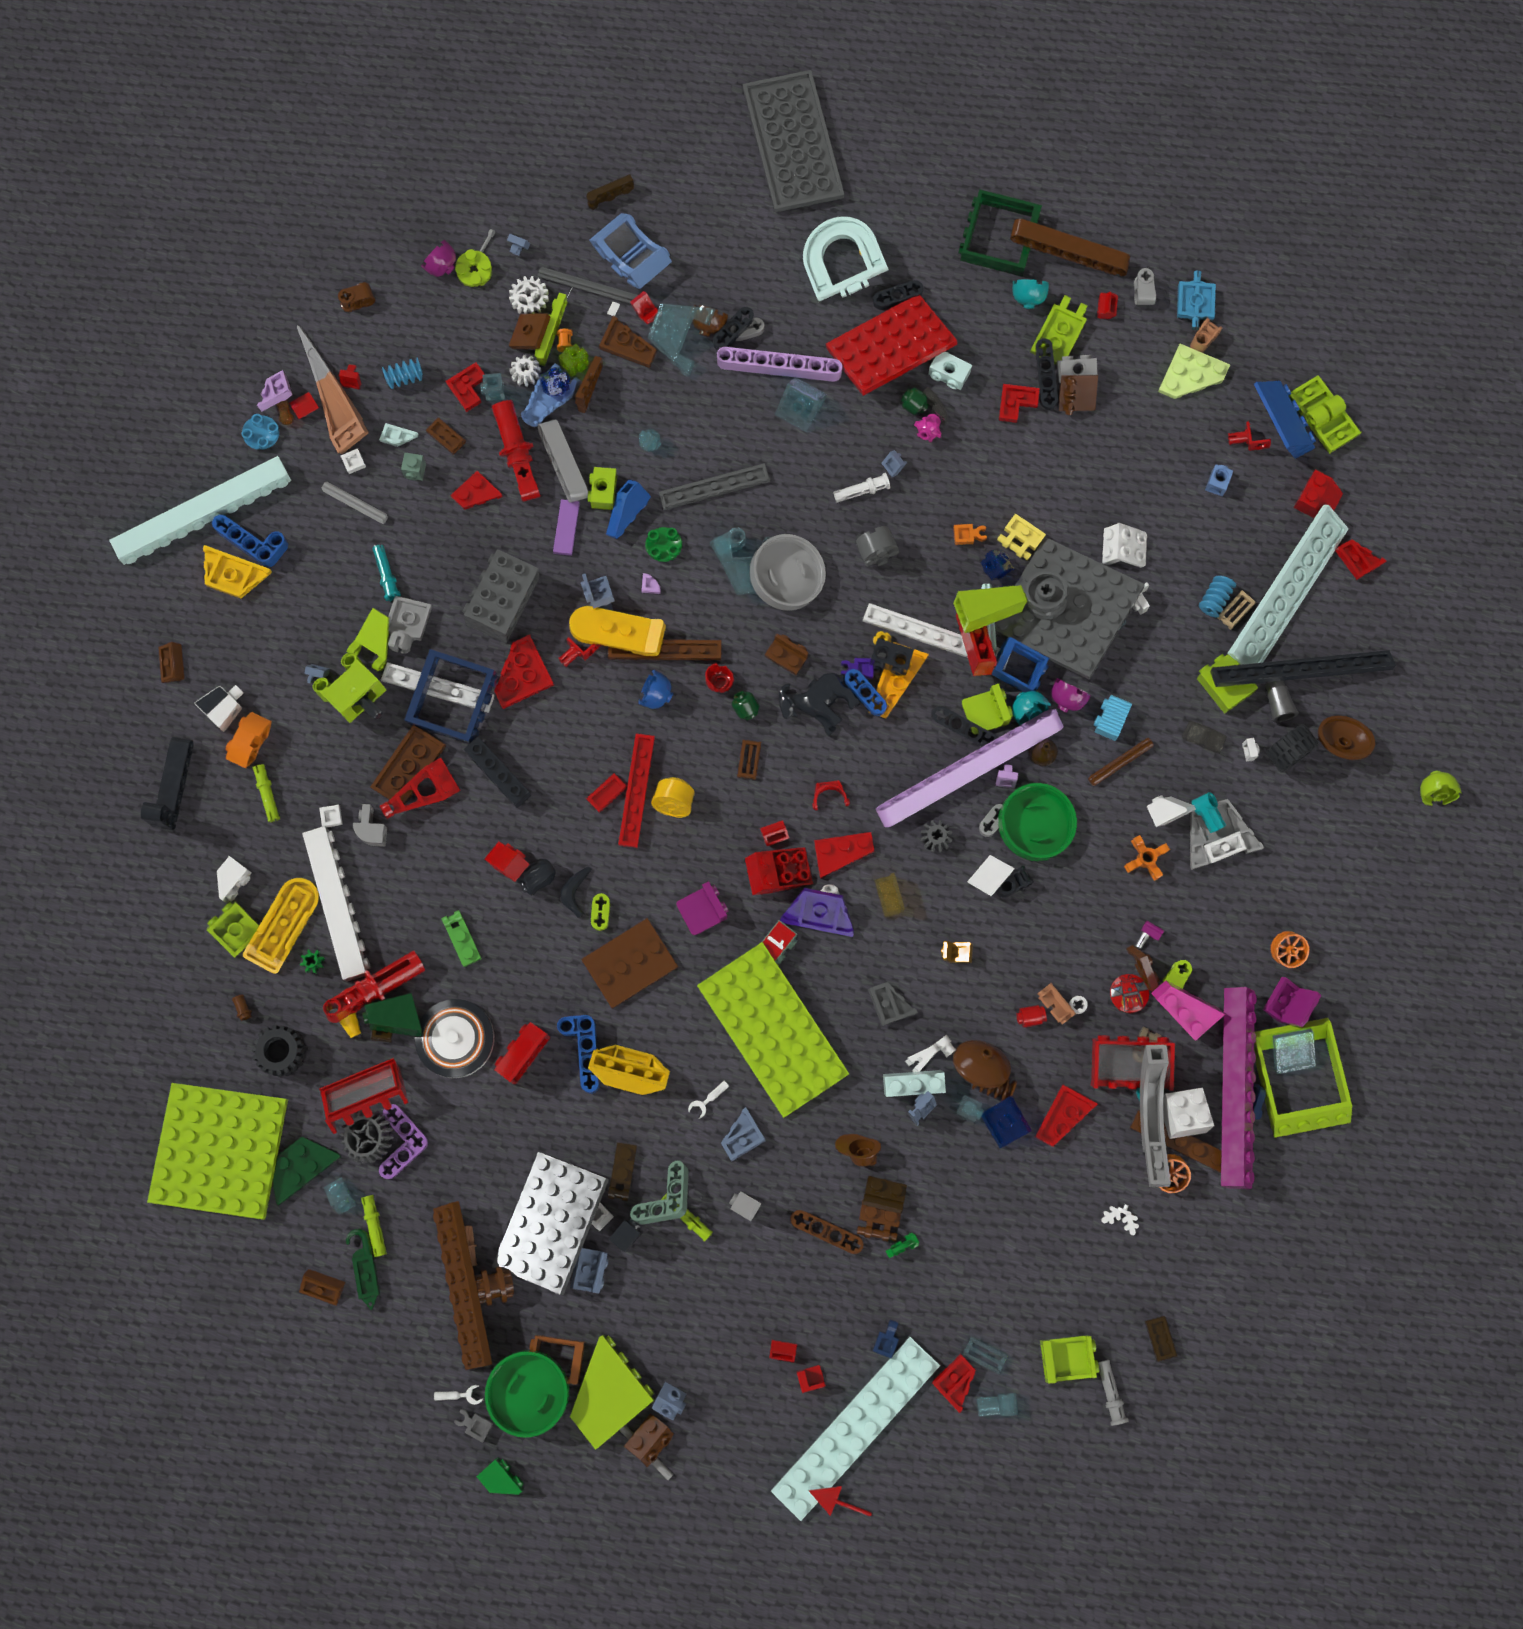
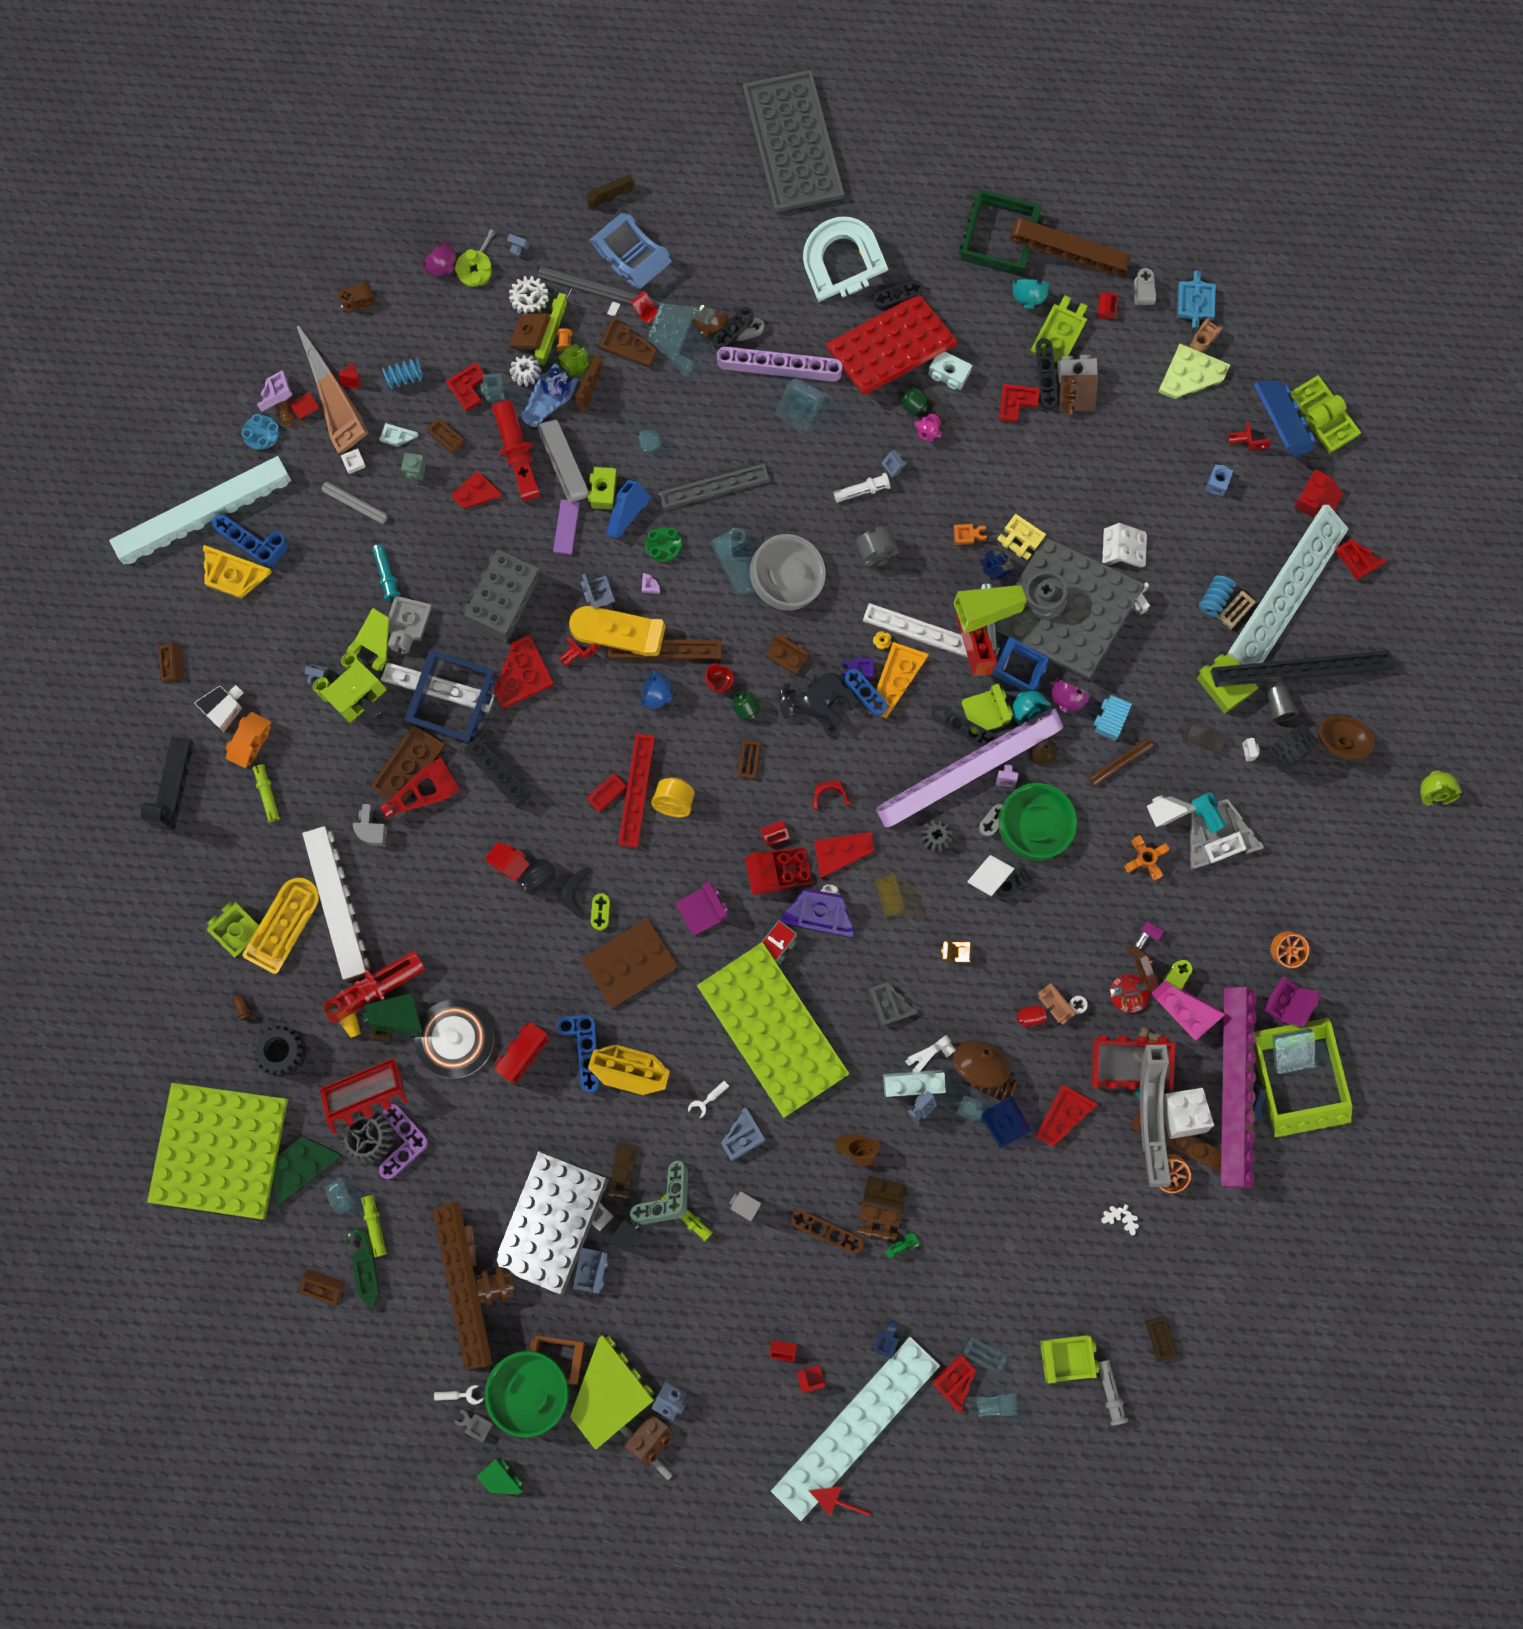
white slope [217,856,251,903] -> none
green gear [300,949,325,974] -> none
white plate [319,805,343,828] -> none
bright green plate [441,910,482,967] -> none
black brick [870,638,914,676] -> none

